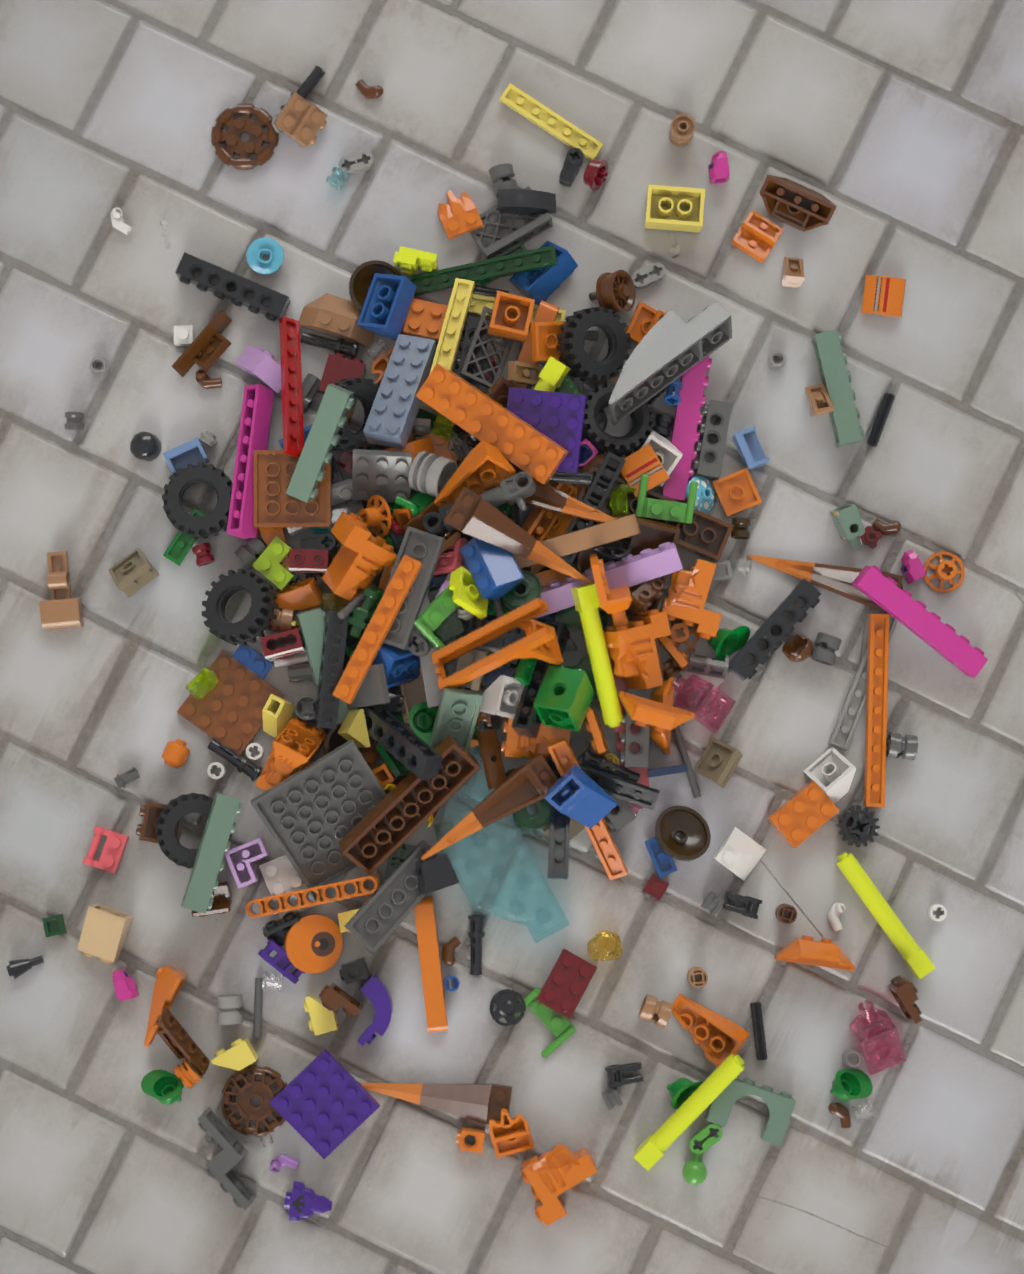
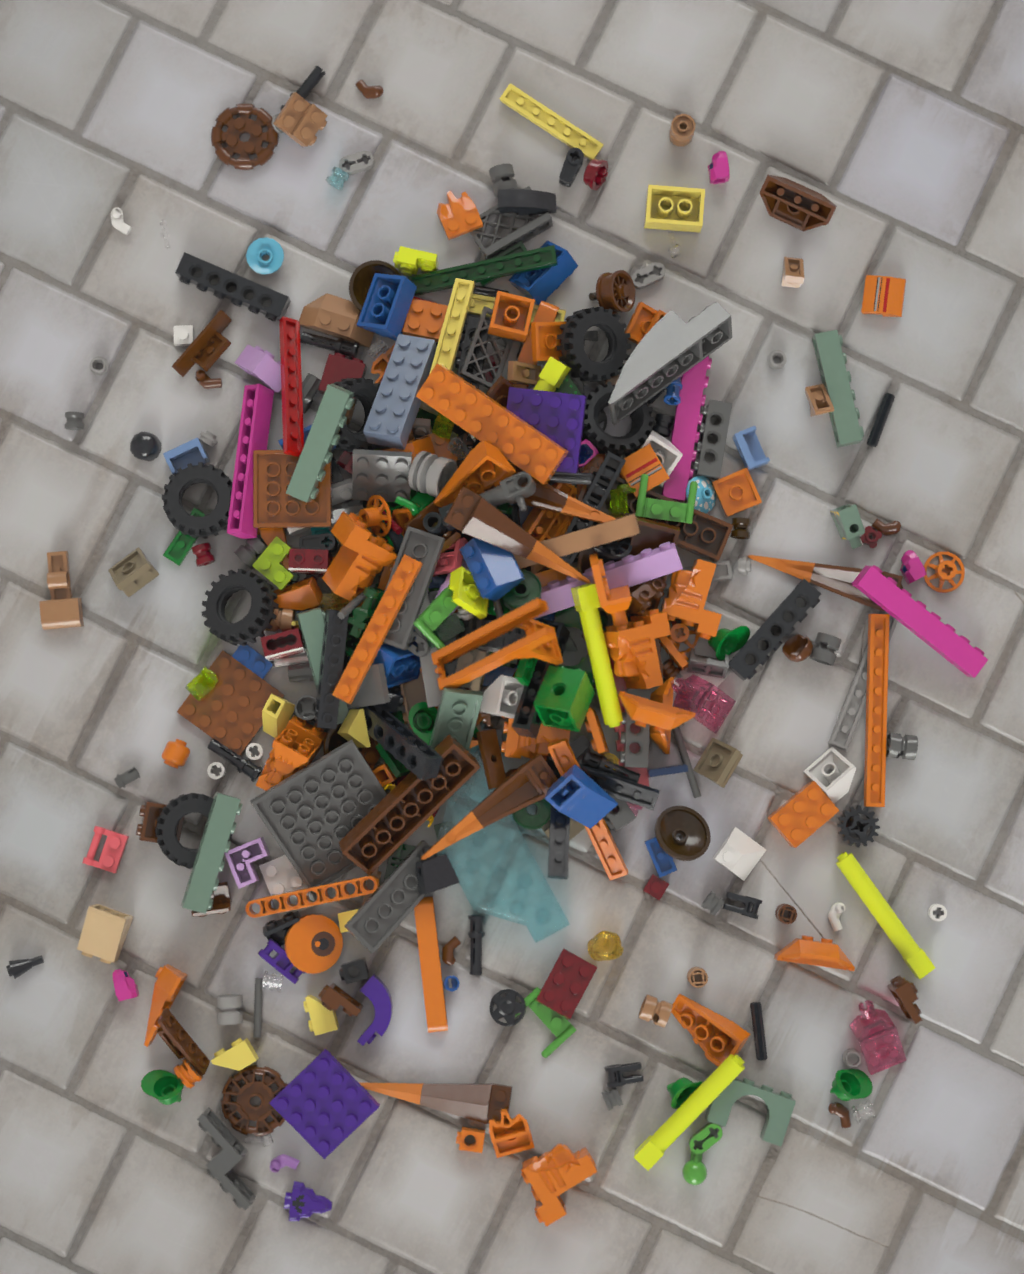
dark green plate [42,914,67,938] -> none
orange slope [731,210,784,264] -> none

